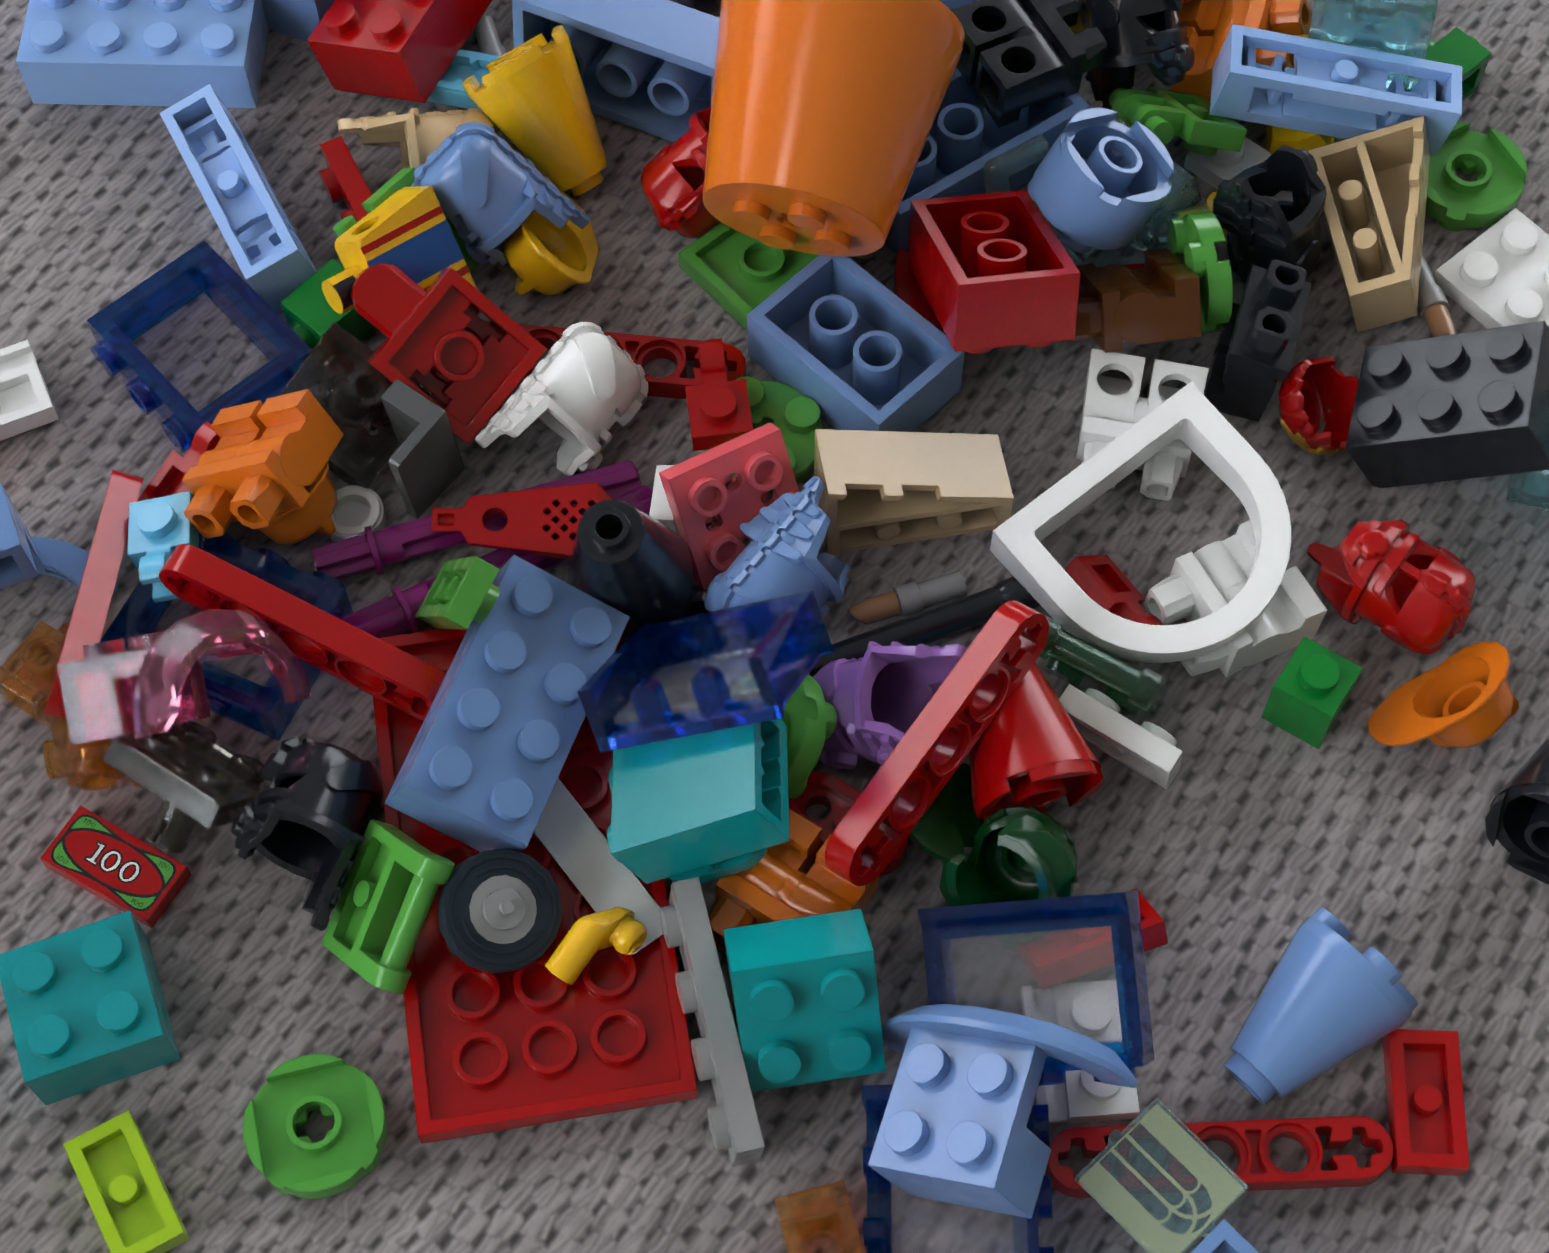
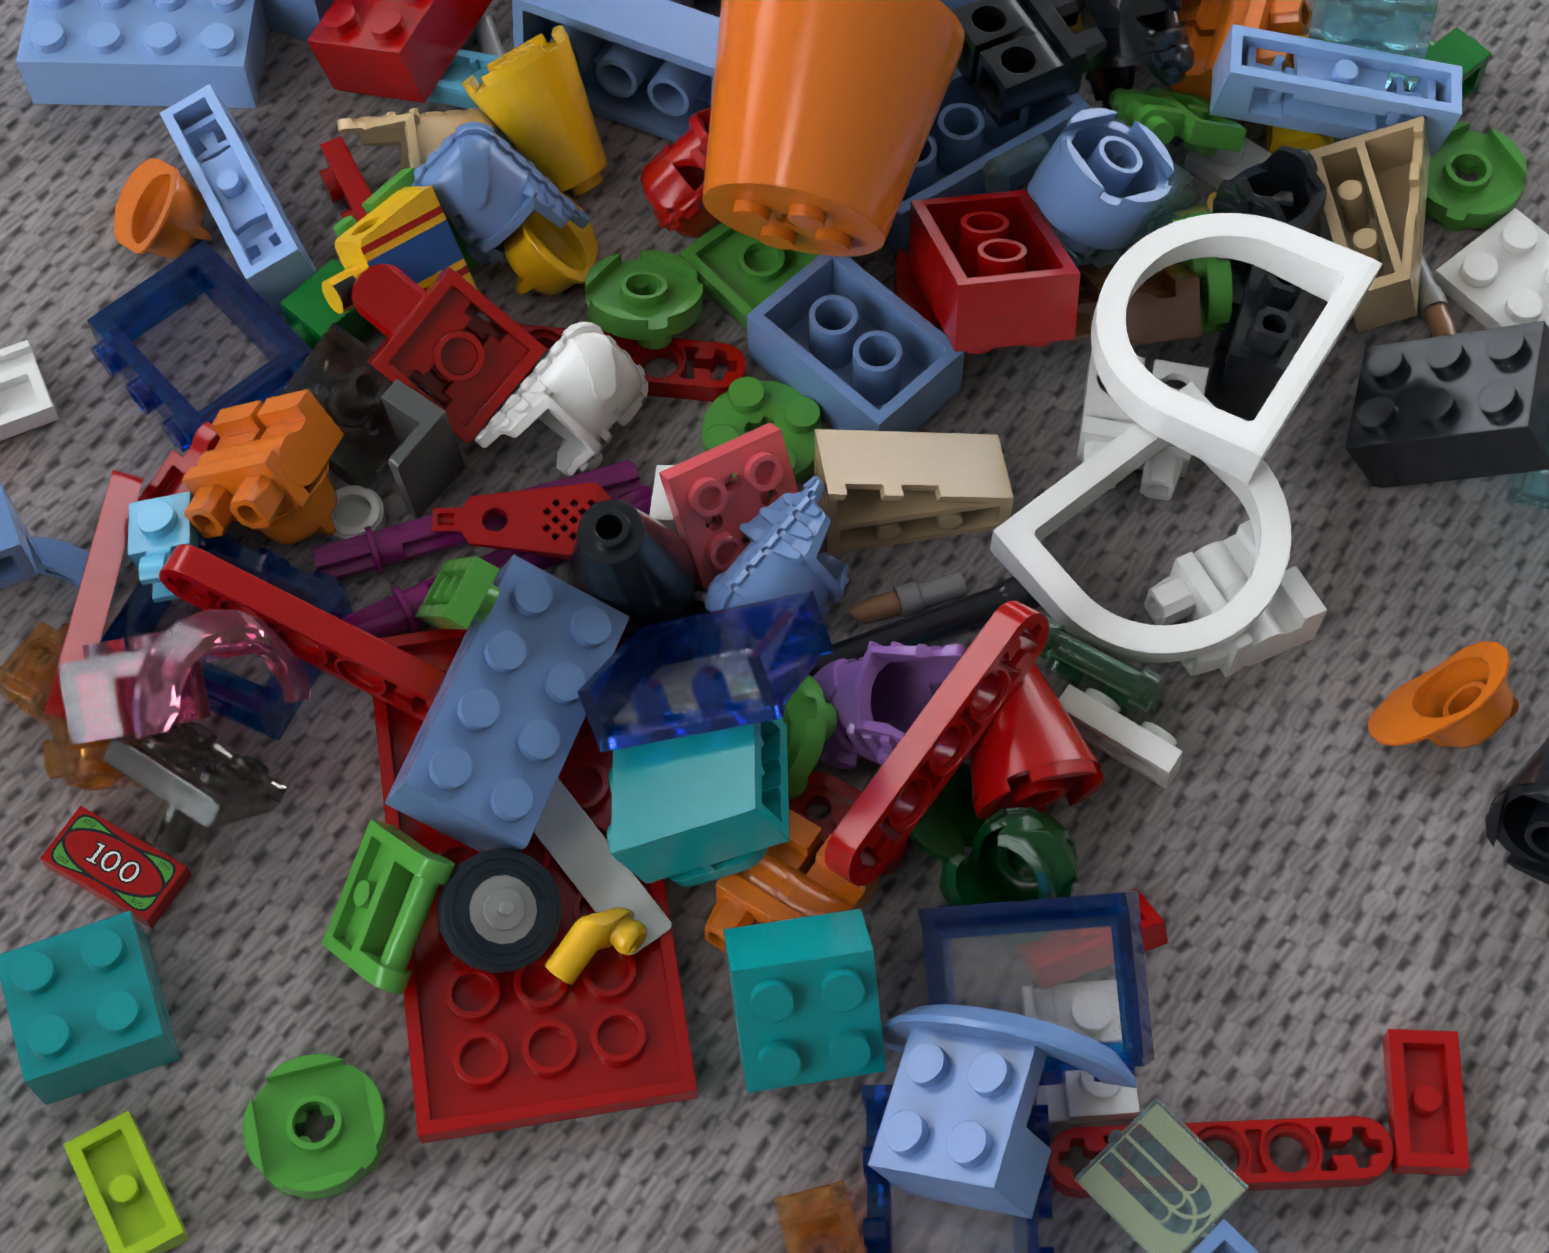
black helmet [231,737,382,931] -> none
light grey plate [660,877,765,1167] -> none
red plate [685,338,753,451] -> none
red plate [1064,554,1163,662] -> none
medium blue cone [1223,907,1419,1105] -> none
green brick [1261,636,1363,749] -> none
red hair [1278,357,1359,455] -> none
red helmet [1307,519,1475,655] -> none
none -> orange piece [114,158,213,258]
none -> bright green plate [585,250,703,349]
none -> white window [1091,213,1382,485]

